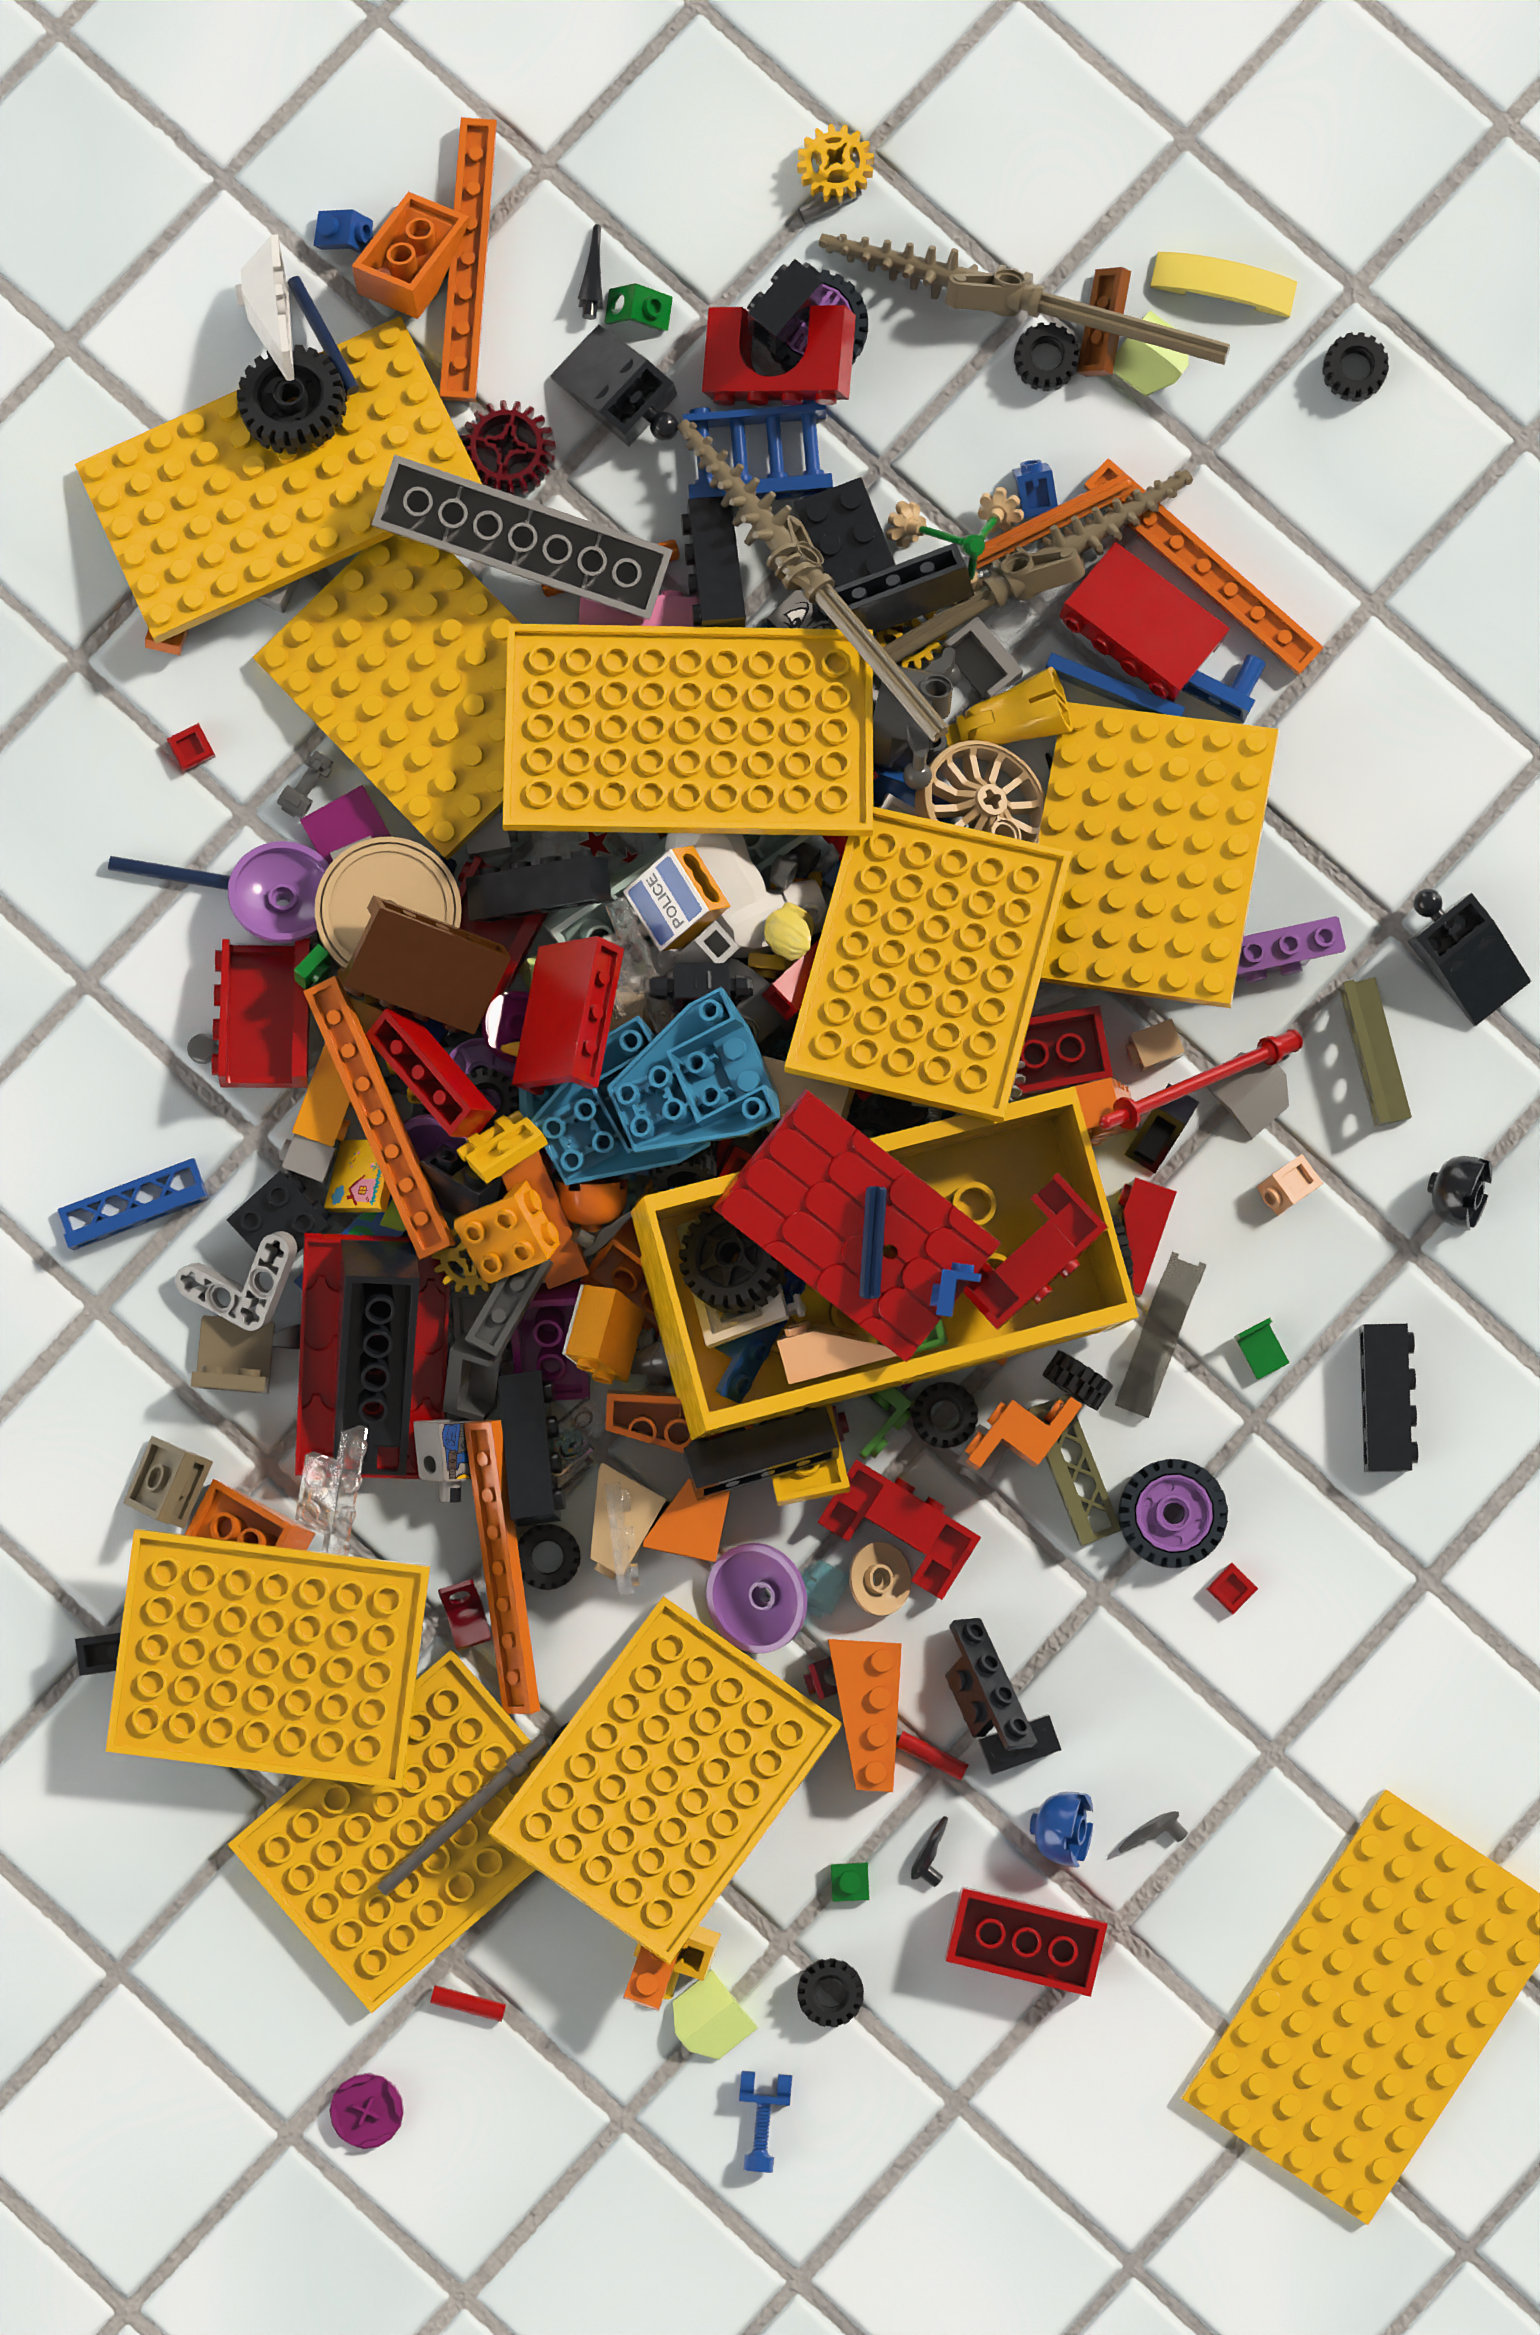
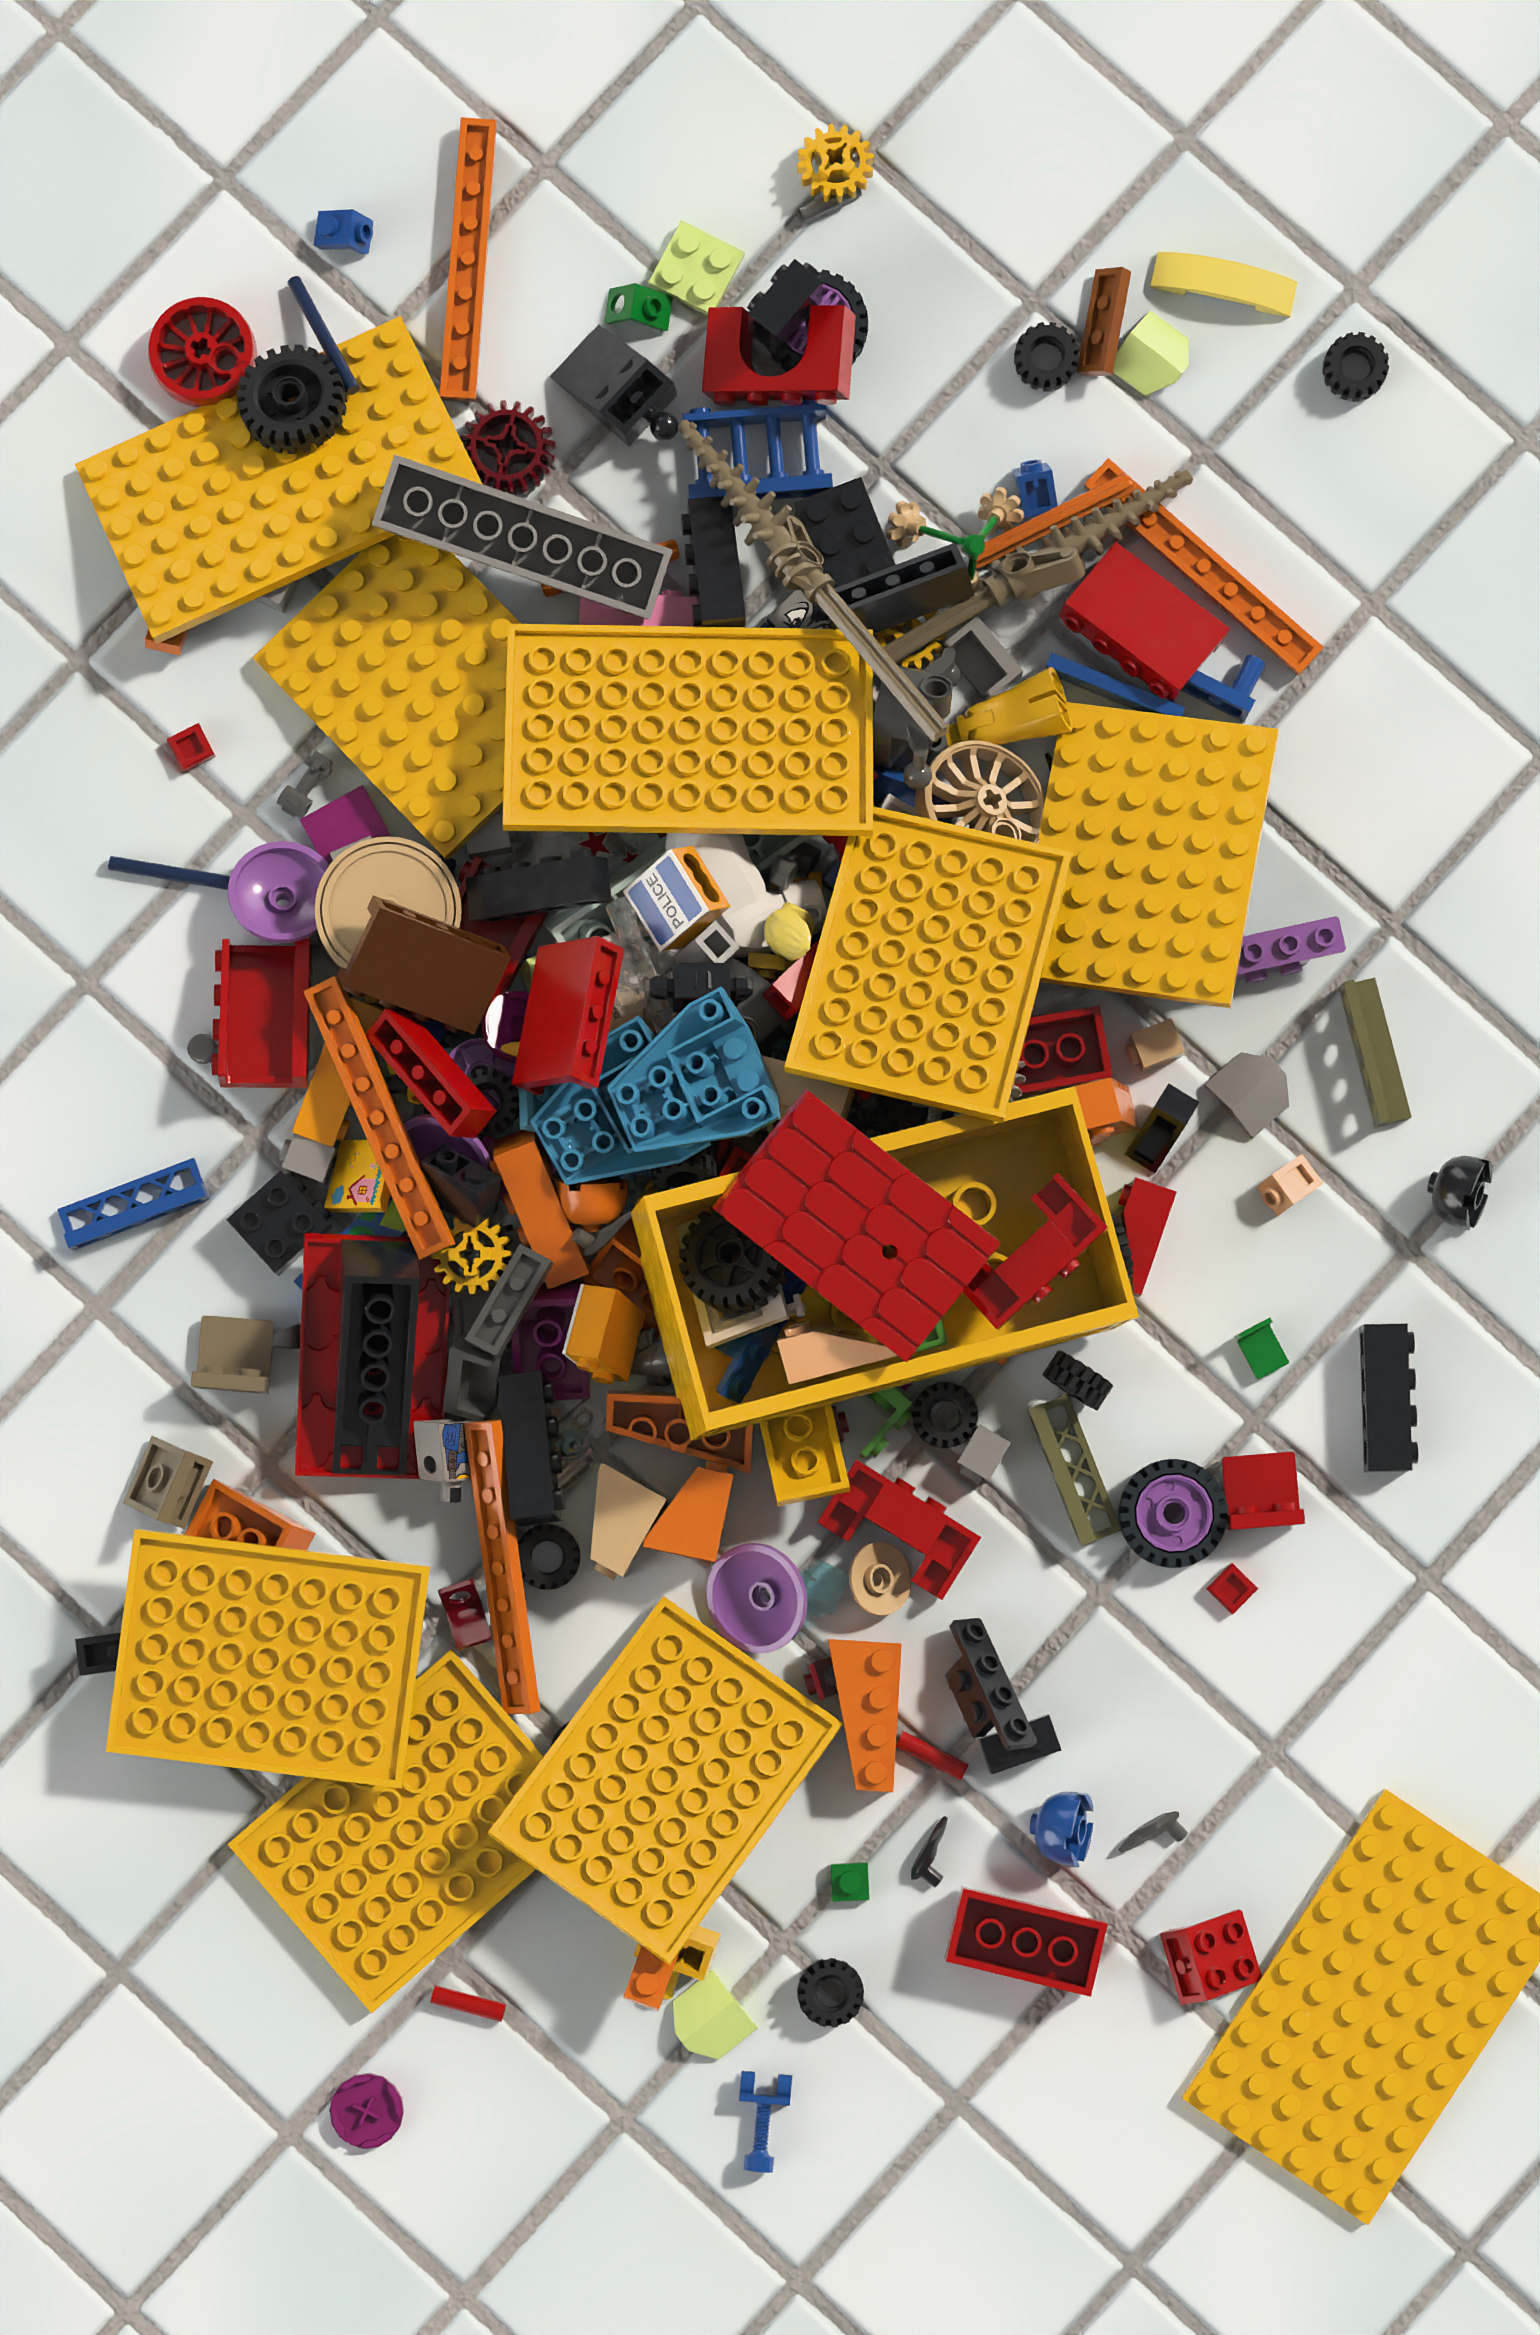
light grey beam [175,1231,297,1331] -> none
white wedge [235,234,294,381] -> none
green plate [294,944,331,990] -> none
clear bracket [295,1425,368,1555] -> none
orange slope [352,191,470,319] -> none
flat silver bar [377,1734,550,1897] -> none
light orange bracket [454,1180,560,1283] -> none
yellow plate [456,1110,548,1184] -> none
black piece [577,224,603,320] -> none
clear plate [605,1482,640,1596] -> none
black brick [684,1406,839,1500] -> none
dark tan piece [819,233,1230,365] -> none
dark blue axle [859,1186,887,1299] -> none
blue bracket [930,1262,982,1317] -> none
orange bracket [964,1397,1083,1471] -> none
red bar [1098,1029,1303,1130] -> none
clear smoke piece [1114,1251,1207,1418] -> none
black slope [1407,888,1532,1027] -> none
none -> red piece [148,297,257,407]
none -> yellowish green plate [648,220,745,316]
none -> red bracket [1159,1909,1262,2005]
none -> red bracket [1221,1452,1305,1530]

